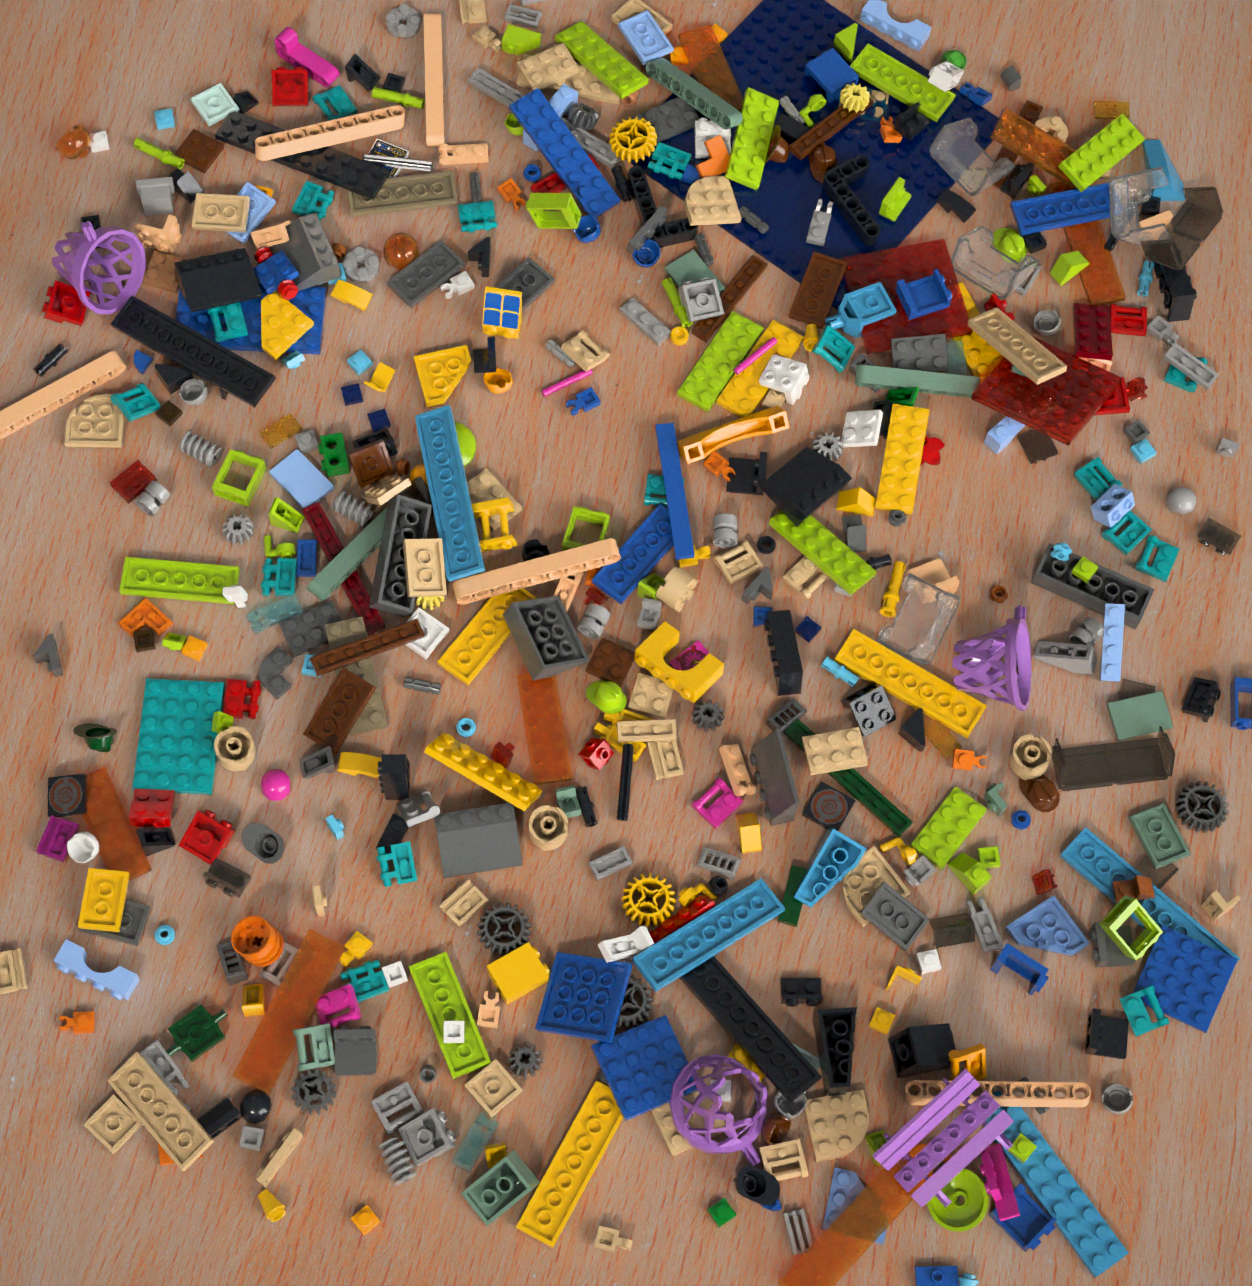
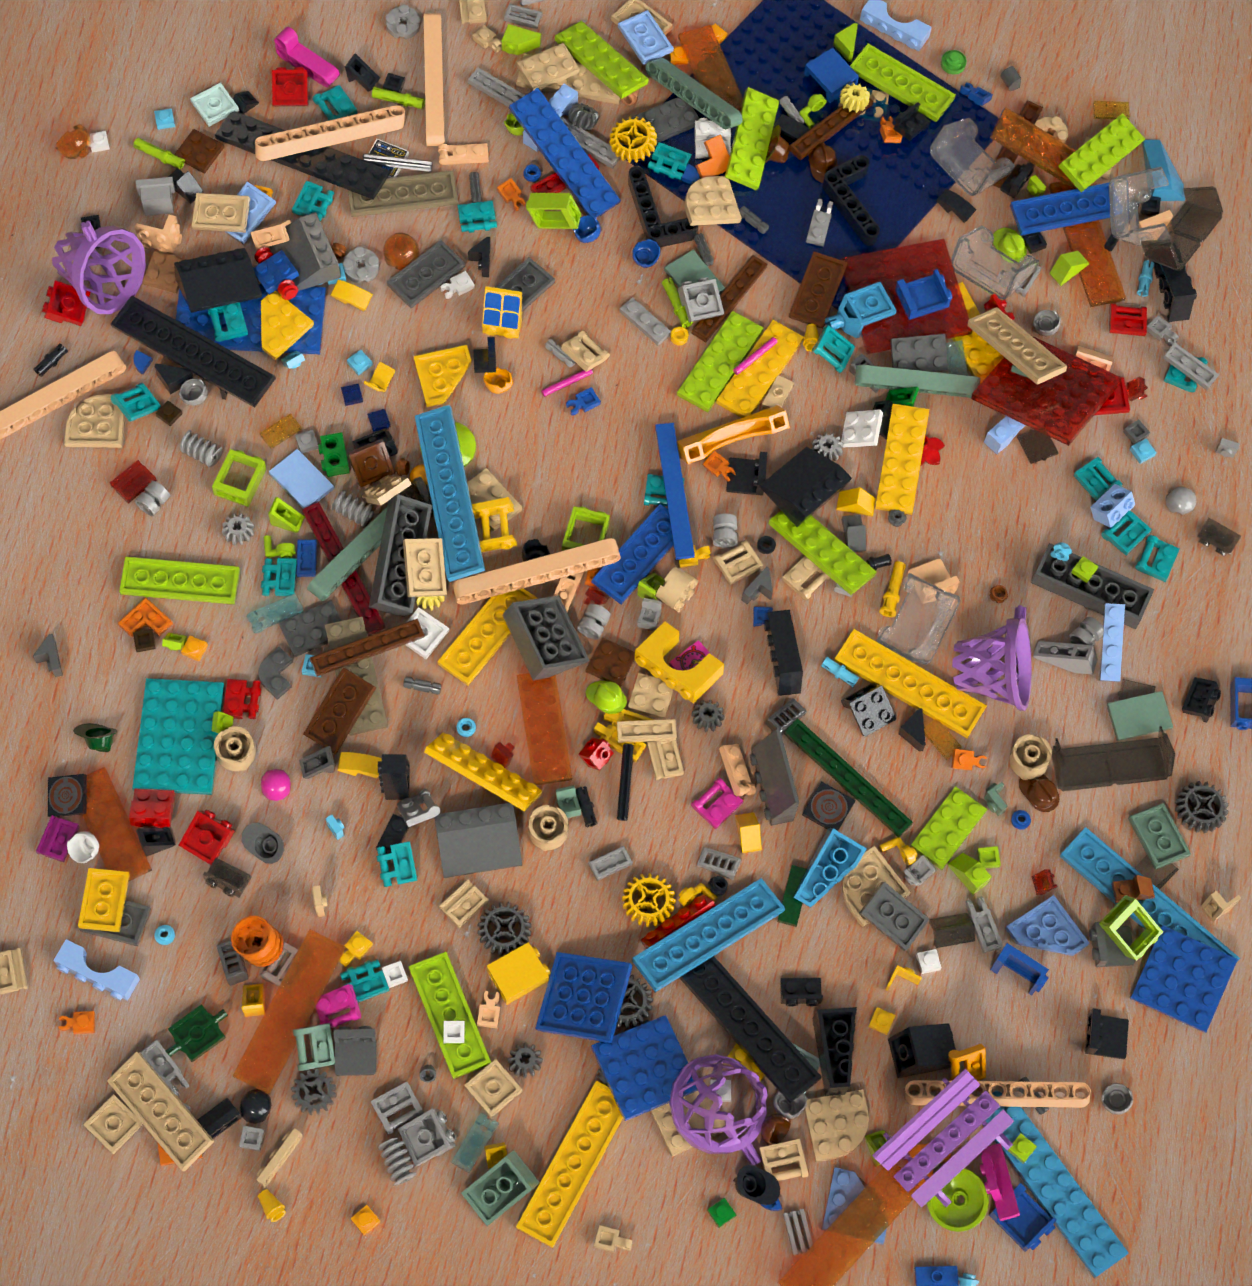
white plate [222,585,248,608] -> none
white bracket [598,926,654,963] -> none
black pin [611,166,633,202] -> none
dark grey plate [627,205,667,254] -> none
white bracket [759,355,809,405] -> none
clear blue tile [795,616,822,643] -> none
tan plate [802,727,868,776] -> none
lime bracket [879,177,912,221] -> none
white brick [928,61,964,92] -> none
dark red plate [1072,303,1113,361] -> none
teal plate [1119,985,1170,1037] -> none

